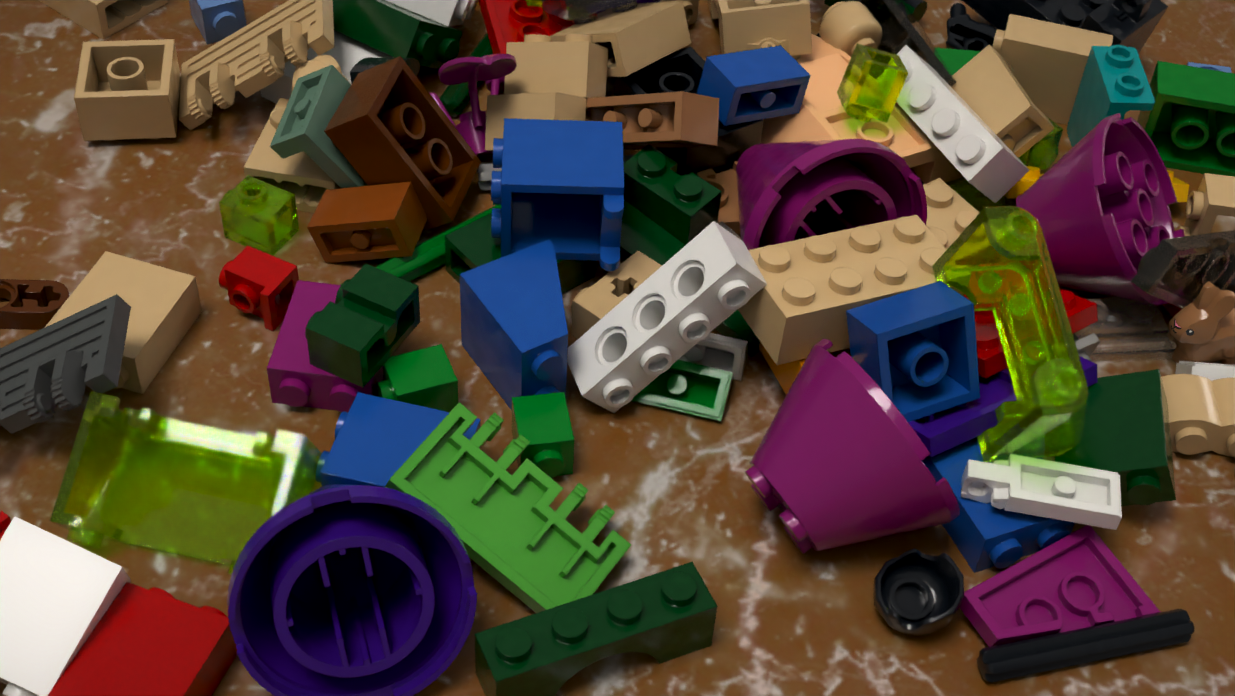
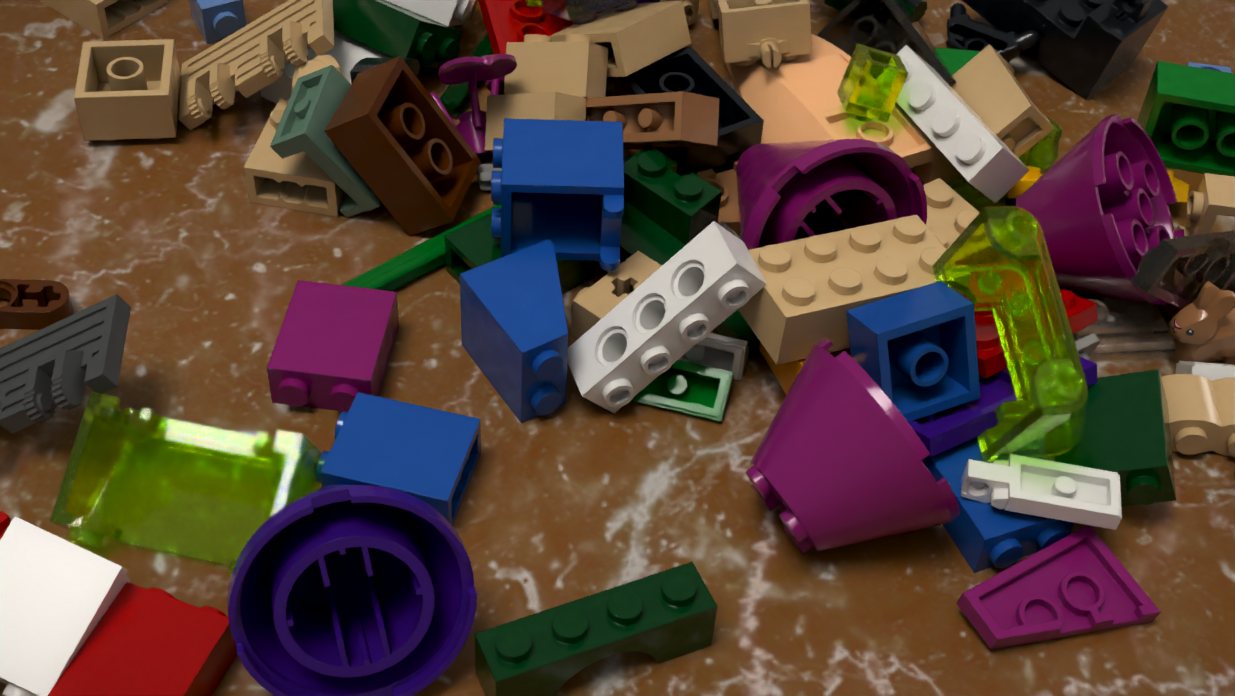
tan brick [45,251,202,394] -> none
clear neon green brick [219,175,299,256] -> none
red brick [219,245,299,331] -> none
dark green brick [305,264,420,388] -> none
dark orange panel [307,182,427,263] -> none
green brick [376,344,459,412] -> none
bright green hinge [385,402,631,613] -> none
green brick [512,392,574,478] -> none
blue brick [697,46,811,126] -> none
tan head [819,1,883,63] -> none
black hair [873,548,964,636] -> none
black axle [977,609,1194,682] -> none
tan brick [992,14,1113,125] -> none
teal panel [1066,45,1155,147] -> none

